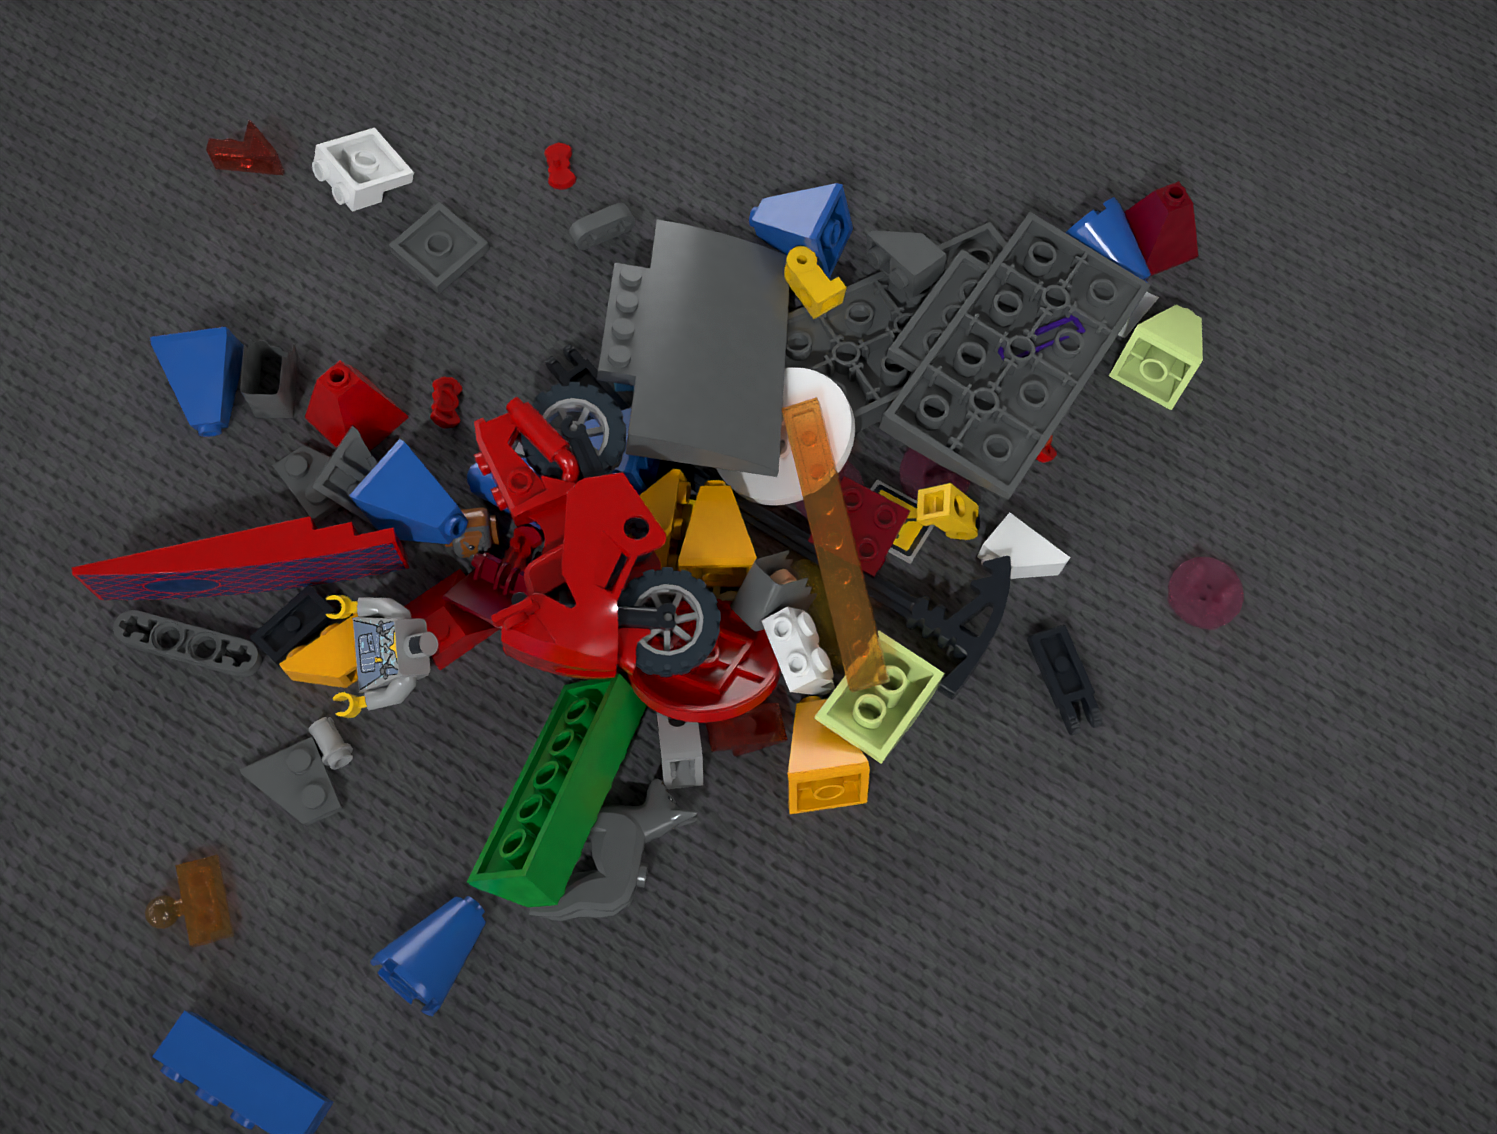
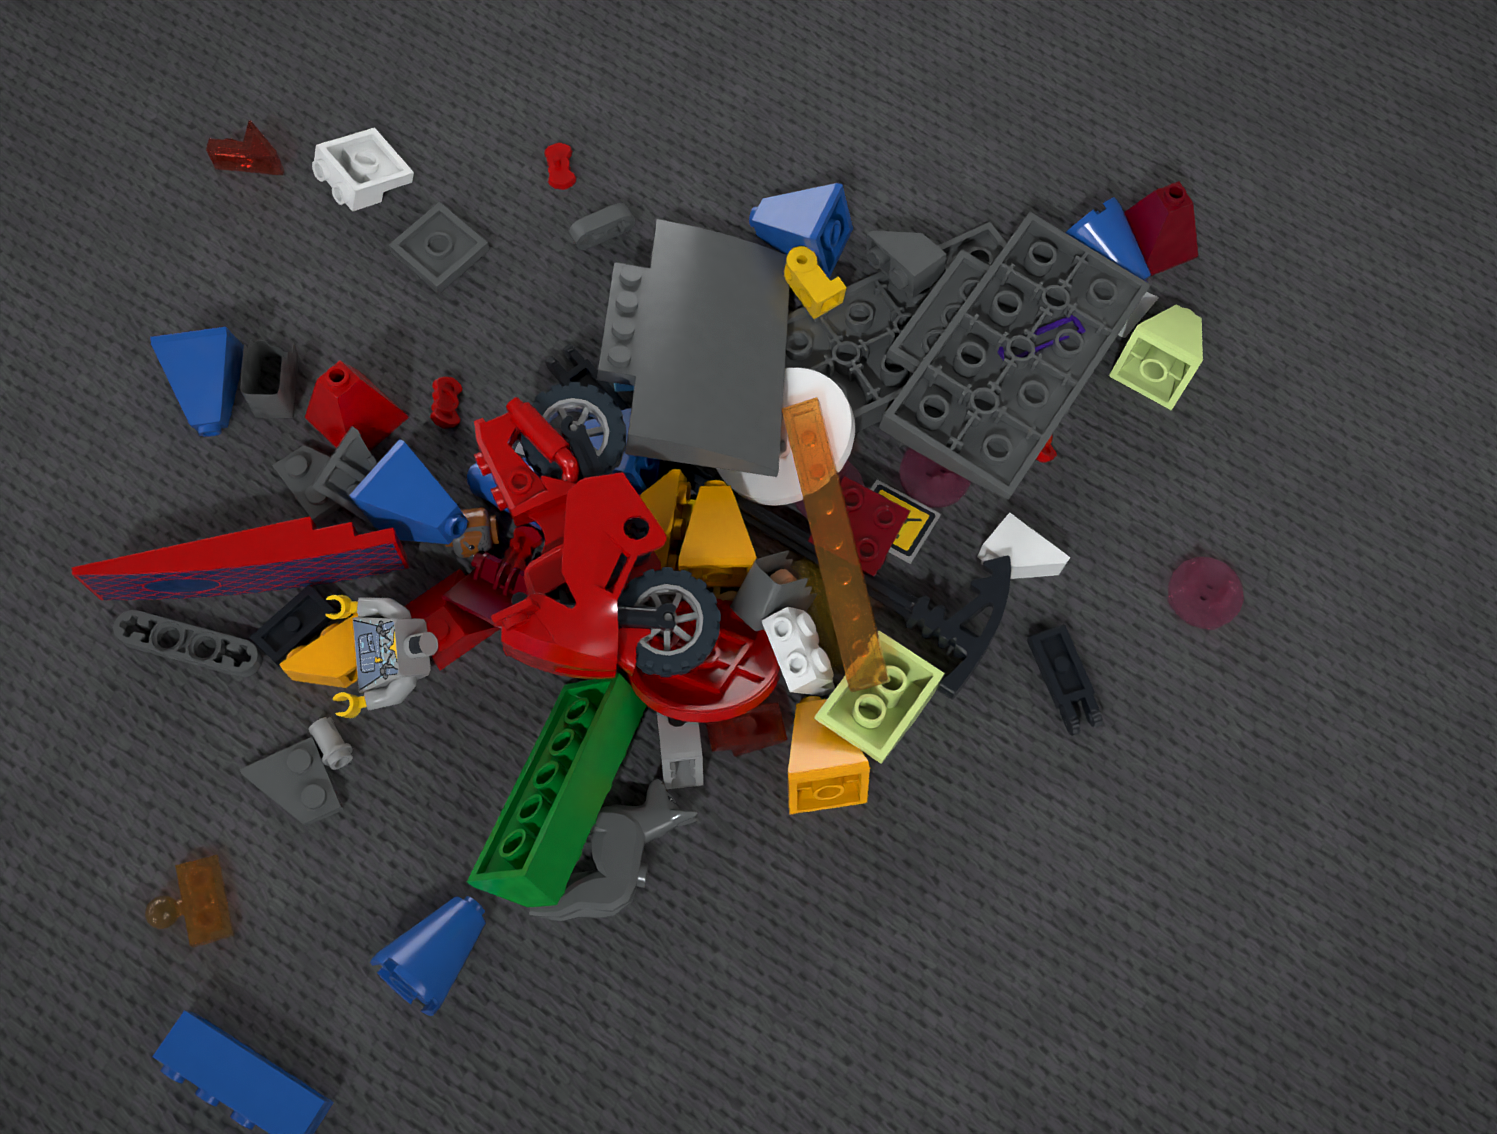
yellow leg [917,483,979,540] -> none

